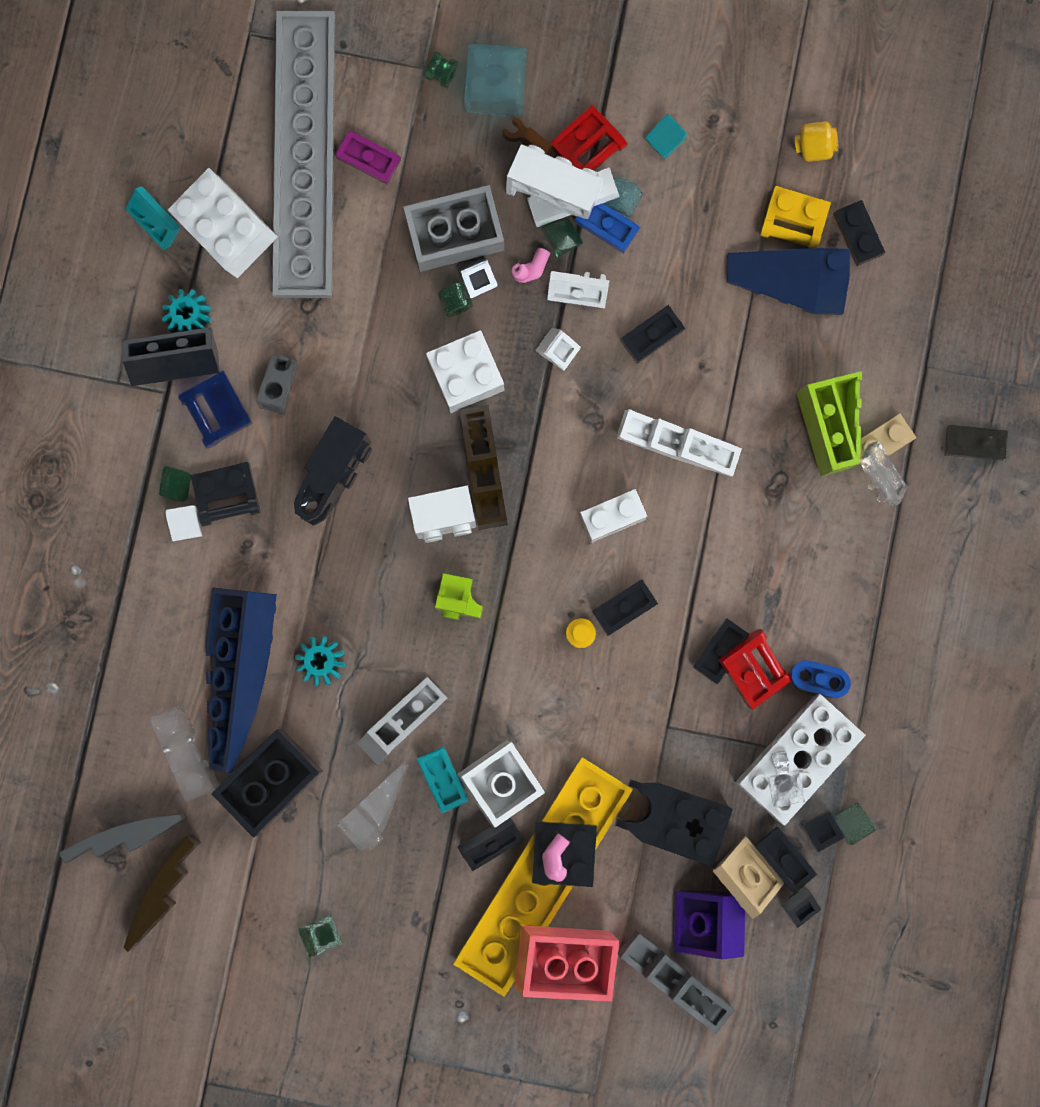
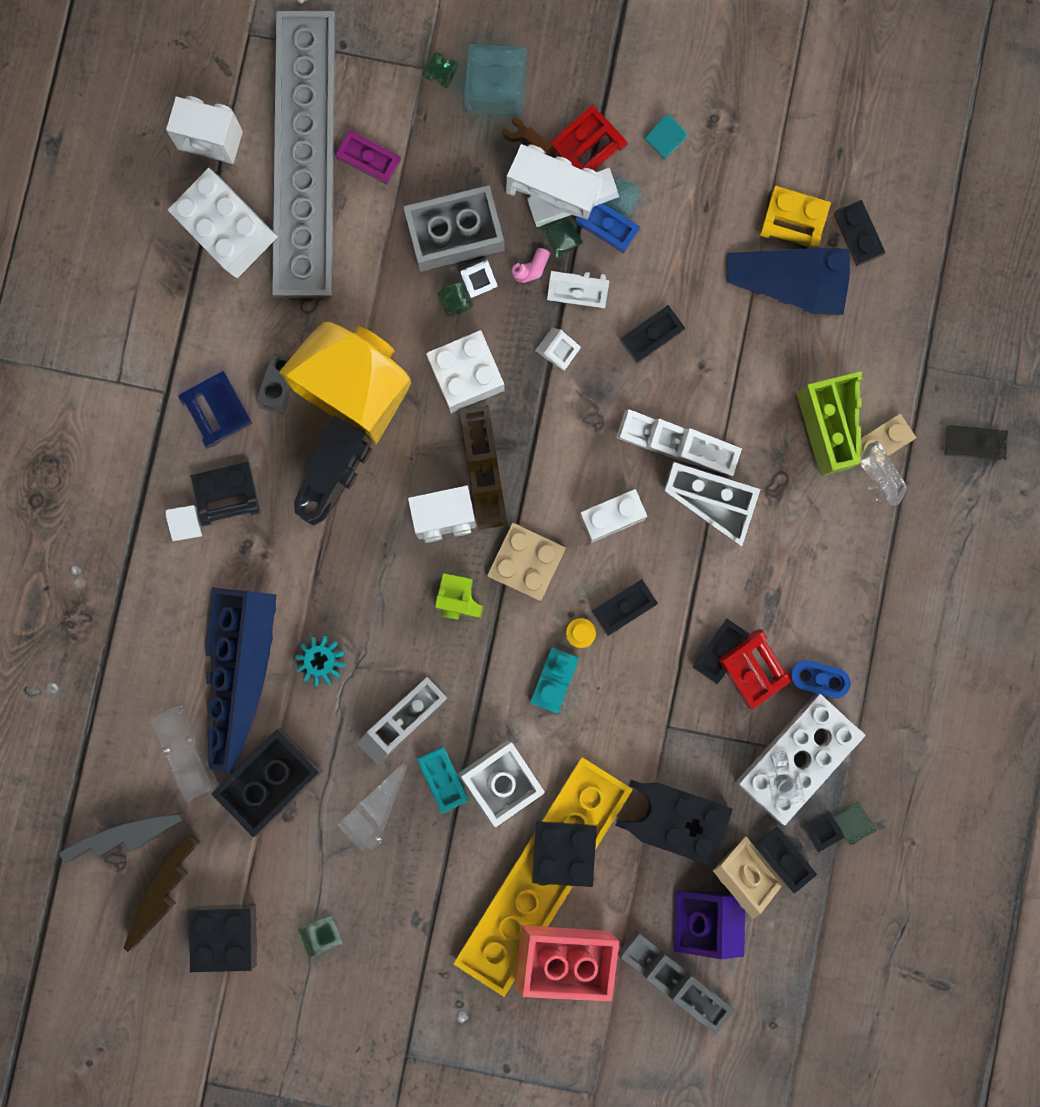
black brick [122,327,219,386] -> none
teal plate [124,186,181,250] -> none
clear green slope [159,466,191,502] -> none
teal gear [162,289,212,333] -> none
black plate [457,817,524,871] -> none
bright pink arm [542,833,570,882] -> none
black plate [782,887,821,928] -> none
yellow head [795,121,838,162] -> none
none -> white brick [166,96,243,164]
none -> black brick [189,904,257,973]
none -> yellow piece [279,322,411,445]
none -> tan plate [487,523,566,602]
none -> teal plate [530,647,580,714]
none -> white wedge [664,462,761,546]

